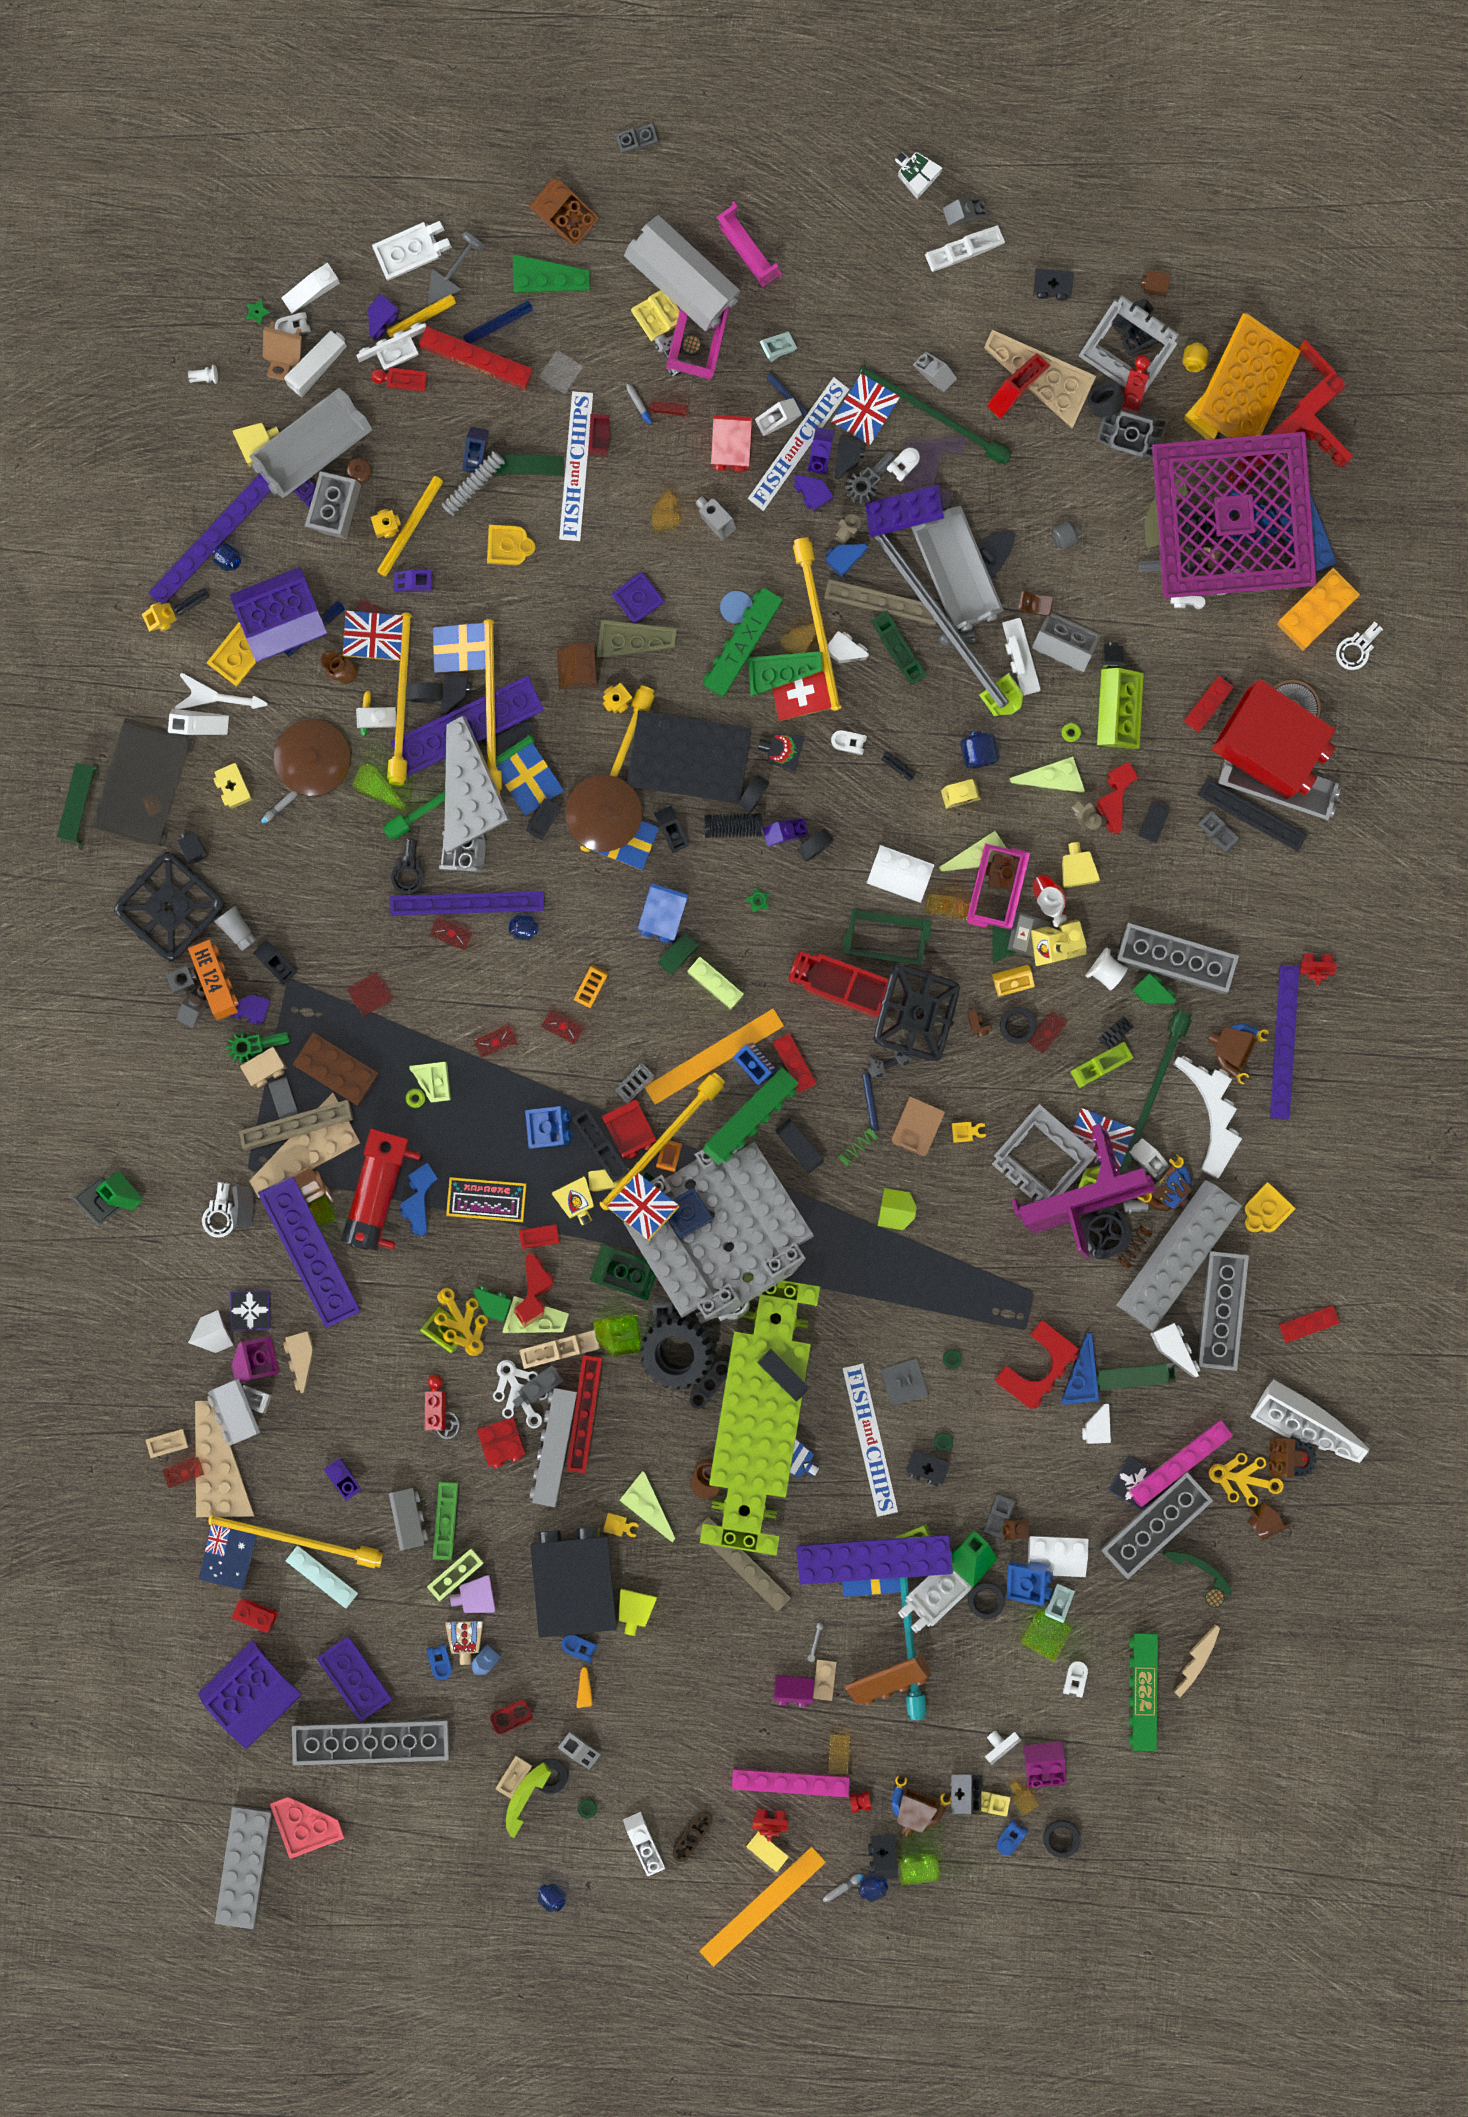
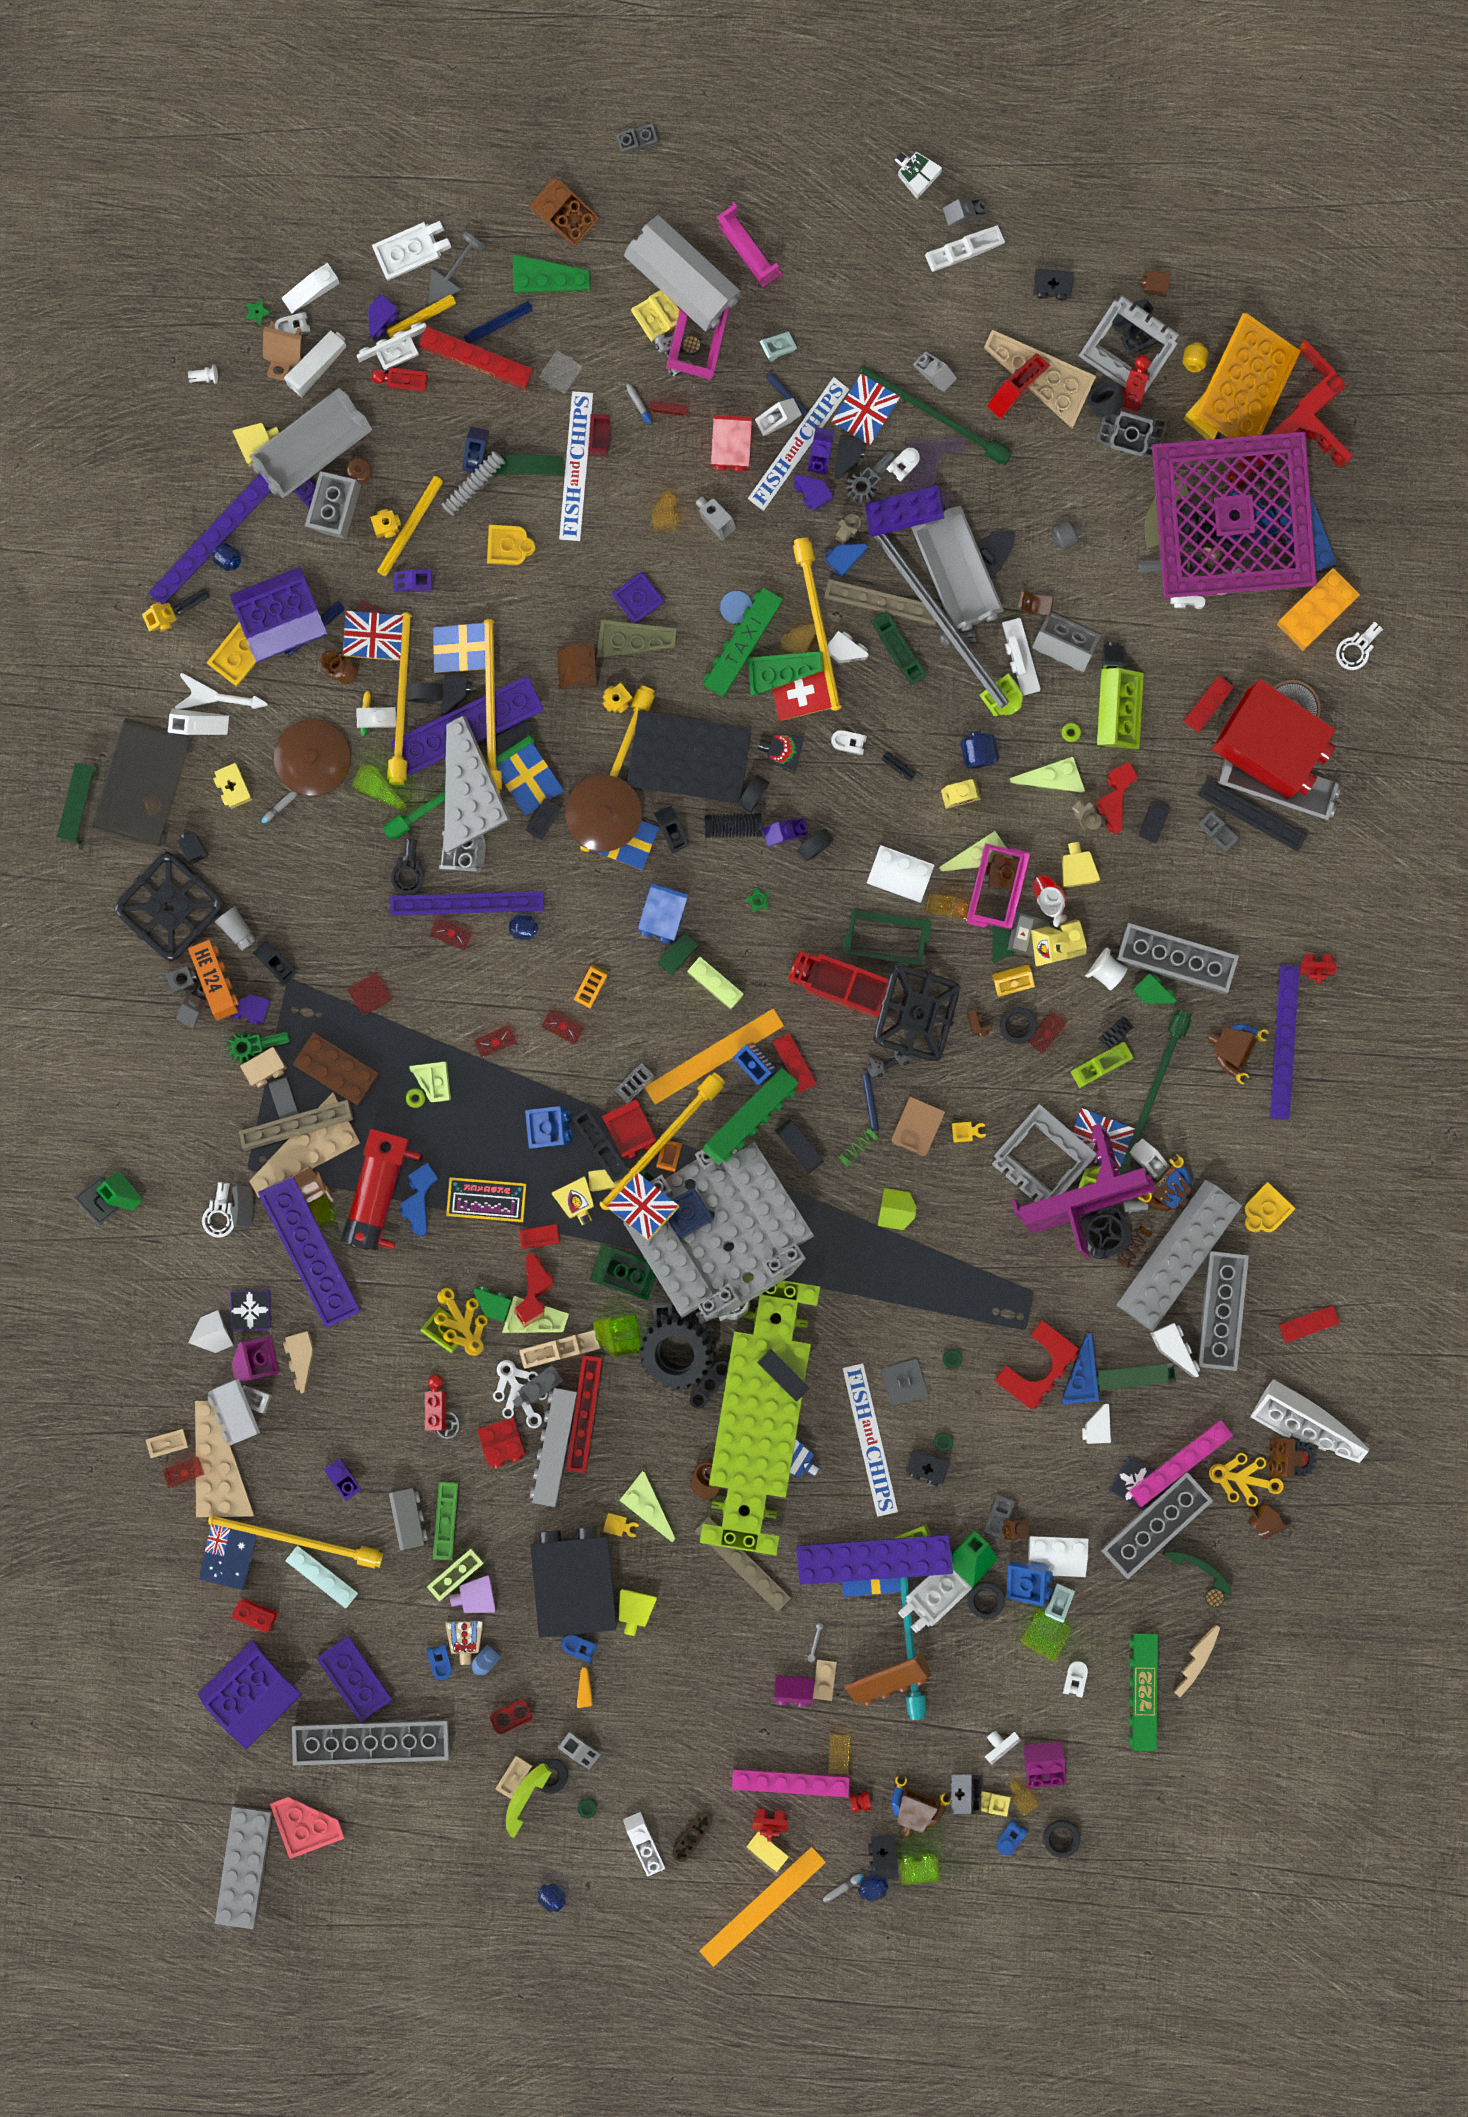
white arch [1173,1056,1242,1179] -> none

